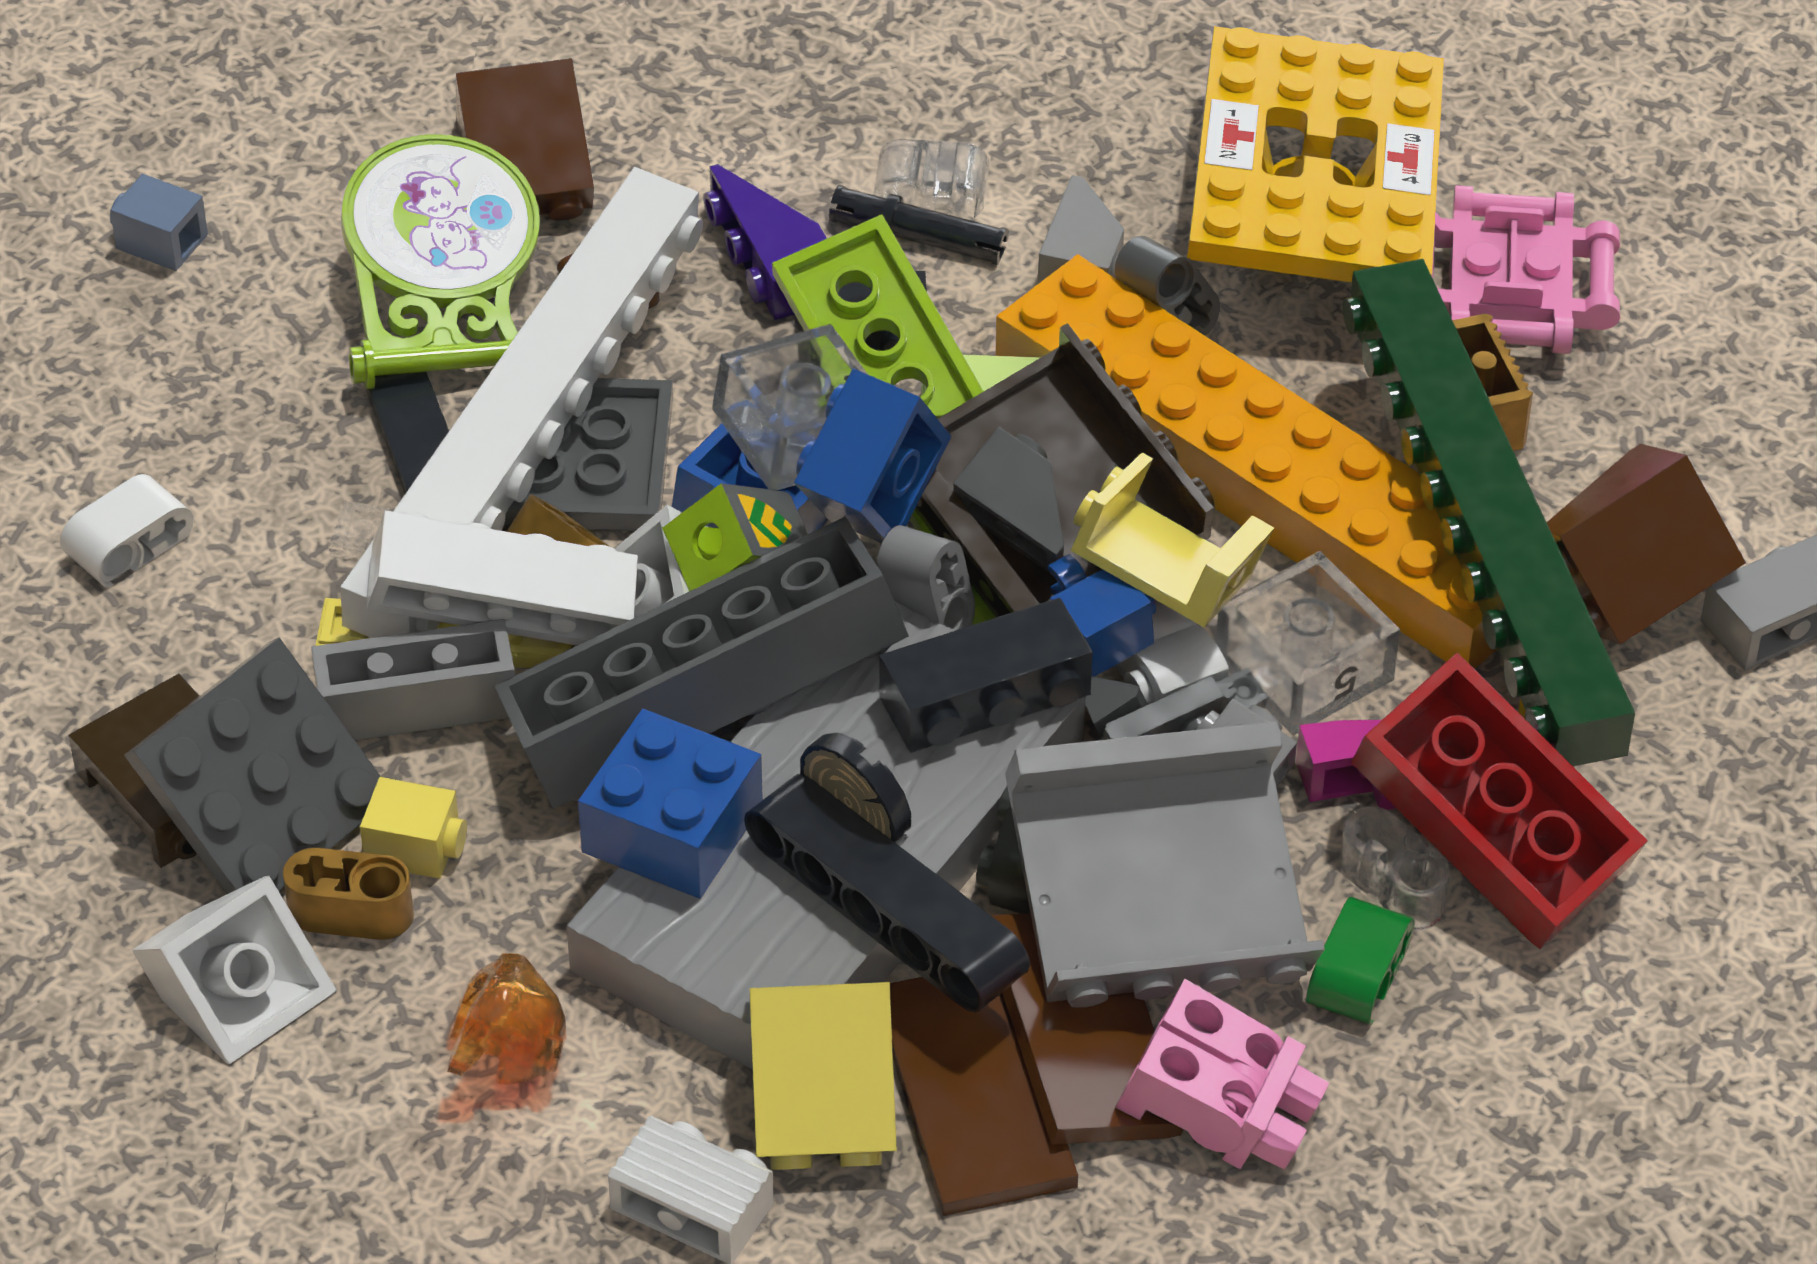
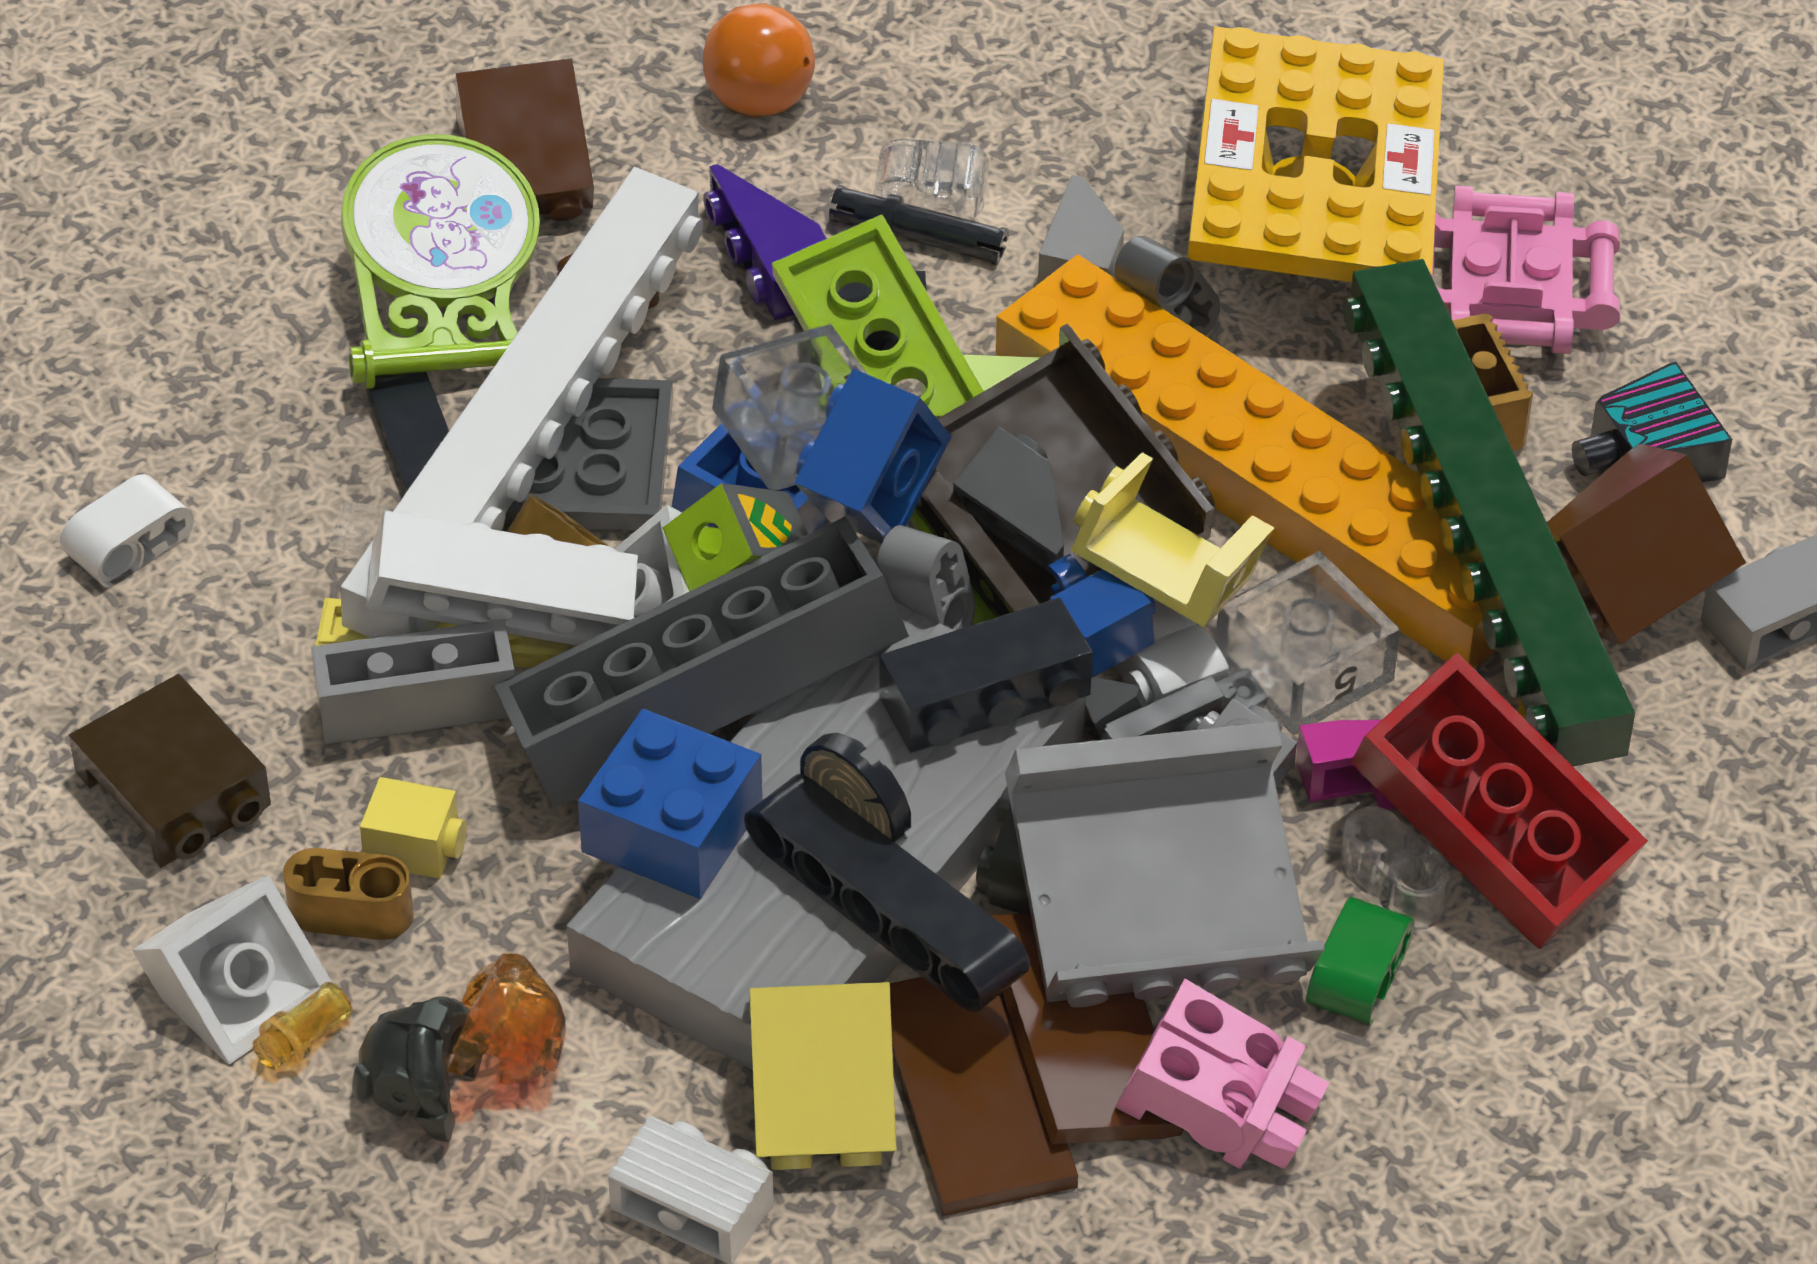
sand blue brick [110,173,208,271] -> none
dark grey plate [124,637,381,894] -> none
none -> clear yellow animal [252,982,353,1070]
none -> pearl dark grey helmet [352,996,483,1142]
none -> orange helmet [703,3,815,118]
none -> black torso [1571,362,1733,483]

